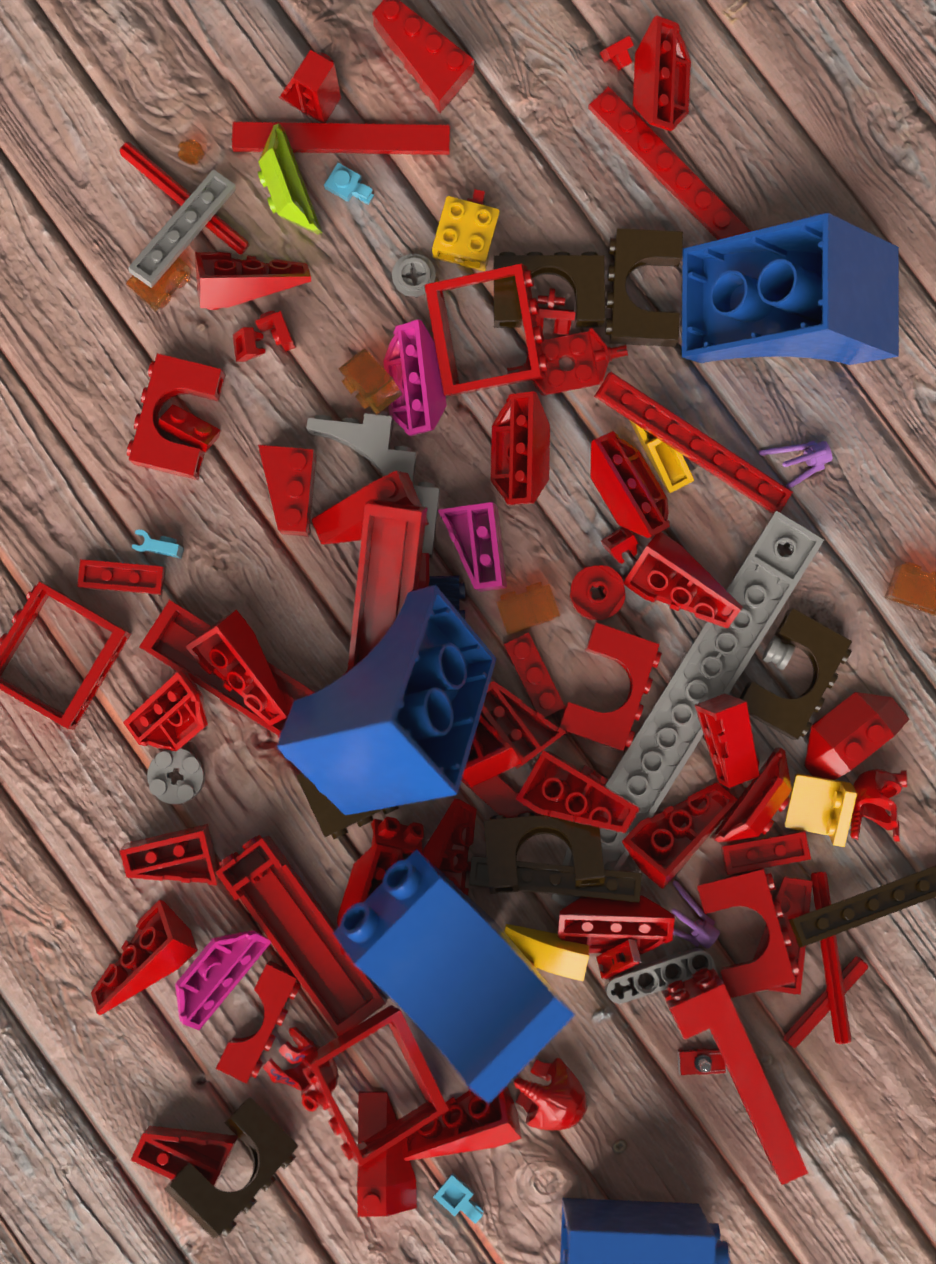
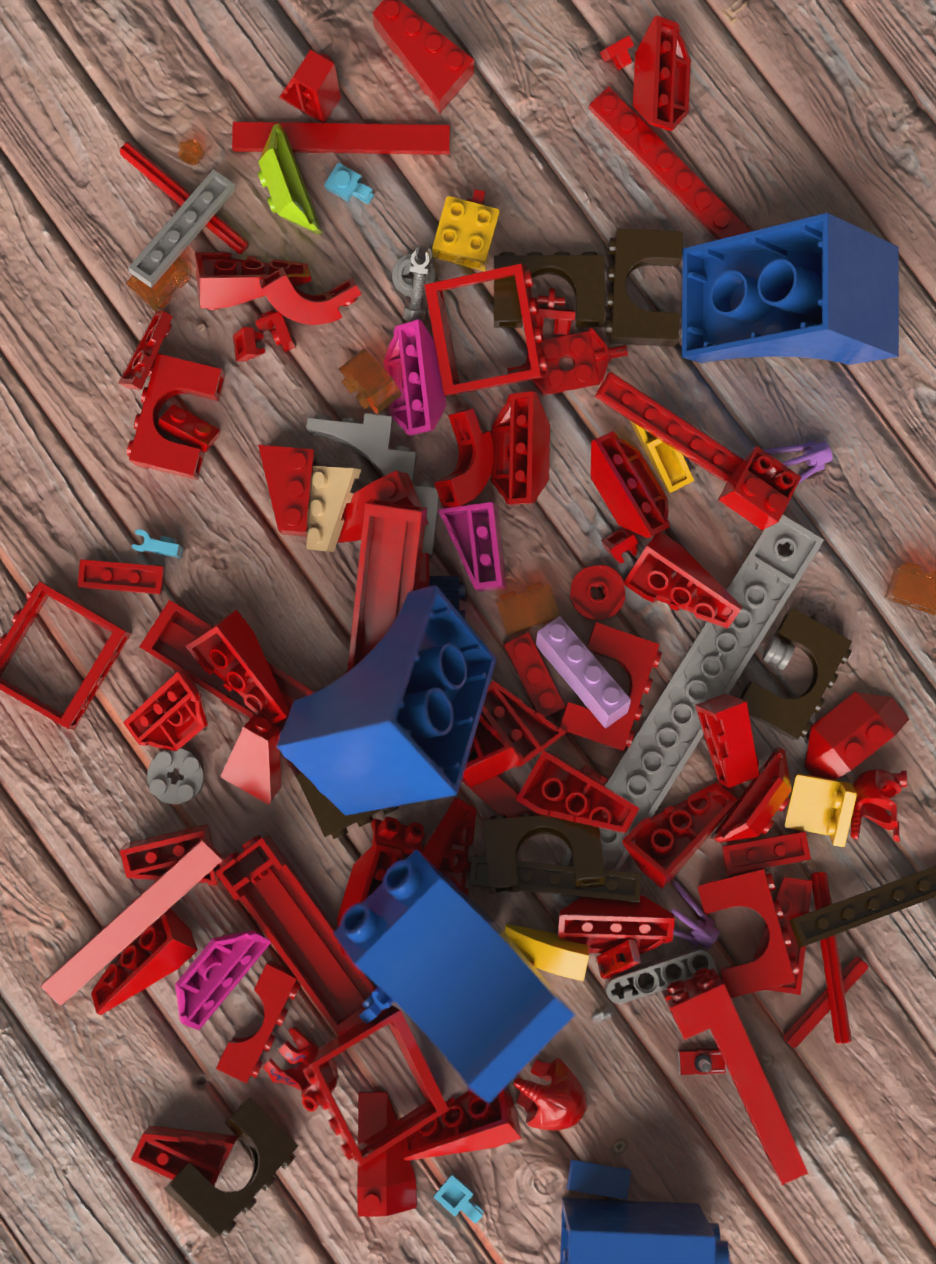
none -> tile [41,837,224,1005]
none -> red wing [118,311,173,390]
none -> slope [220,714,281,805]
none -> arch [259,267,361,325]
none -> tan wing [306,466,362,552]
none -> blue plate [359,986,394,1024]
none -> light grey bar [403,245,433,322]
none -> red arch [434,408,494,509]
none -> lavender brick [536,616,631,729]
none -> blue slope [567,1159,631,1200]
none -> red slope [718,446,801,530]

